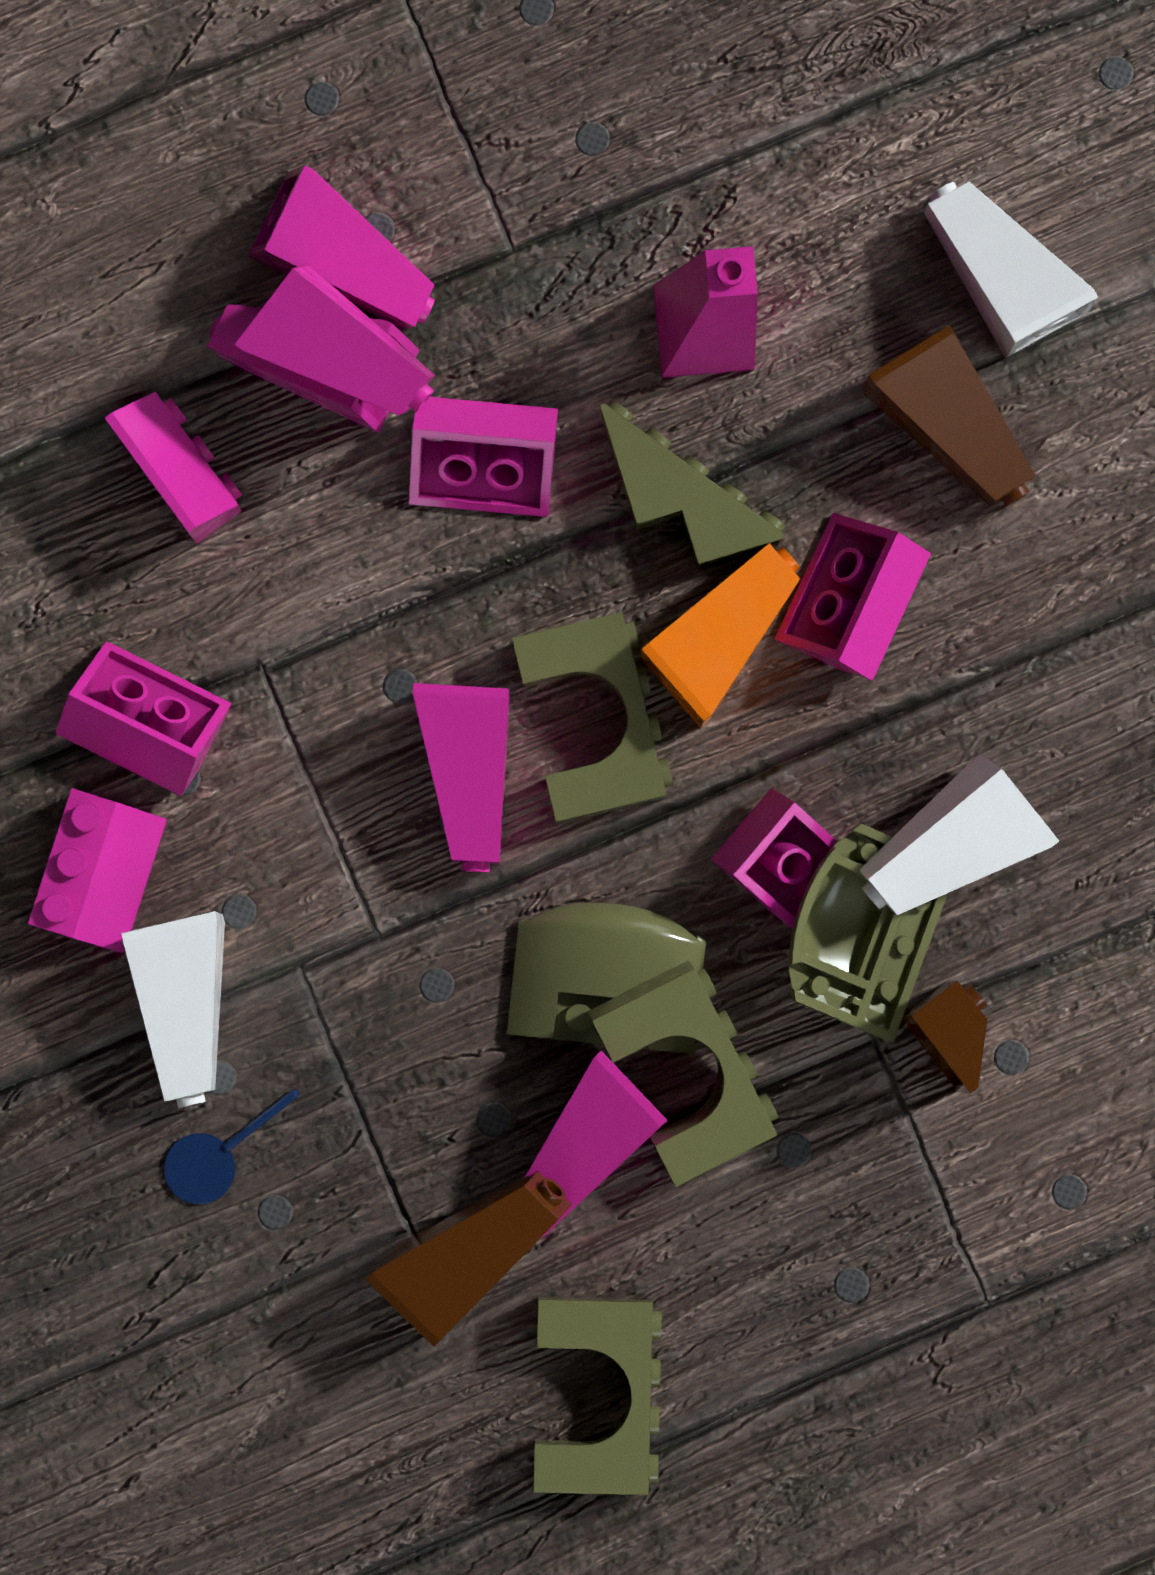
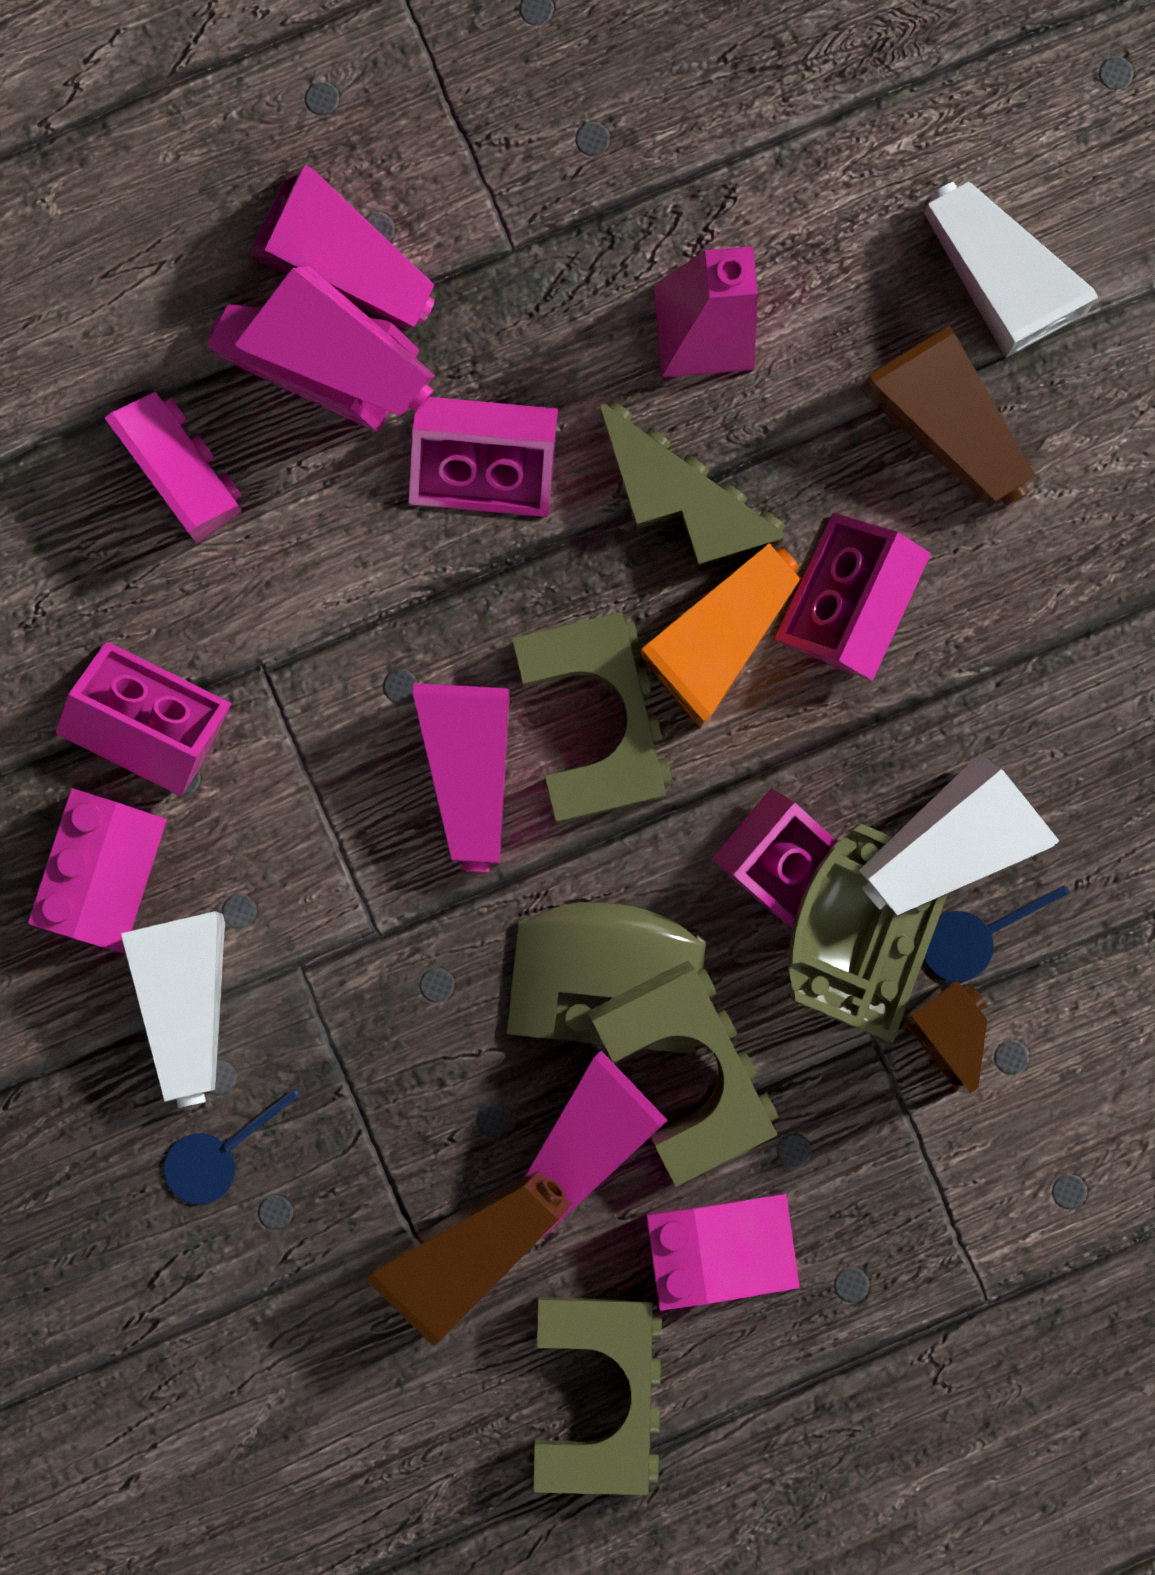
none -> dark pink slope [646,1194,800,1311]
none -> dark blue piece [925,886,1069,981]

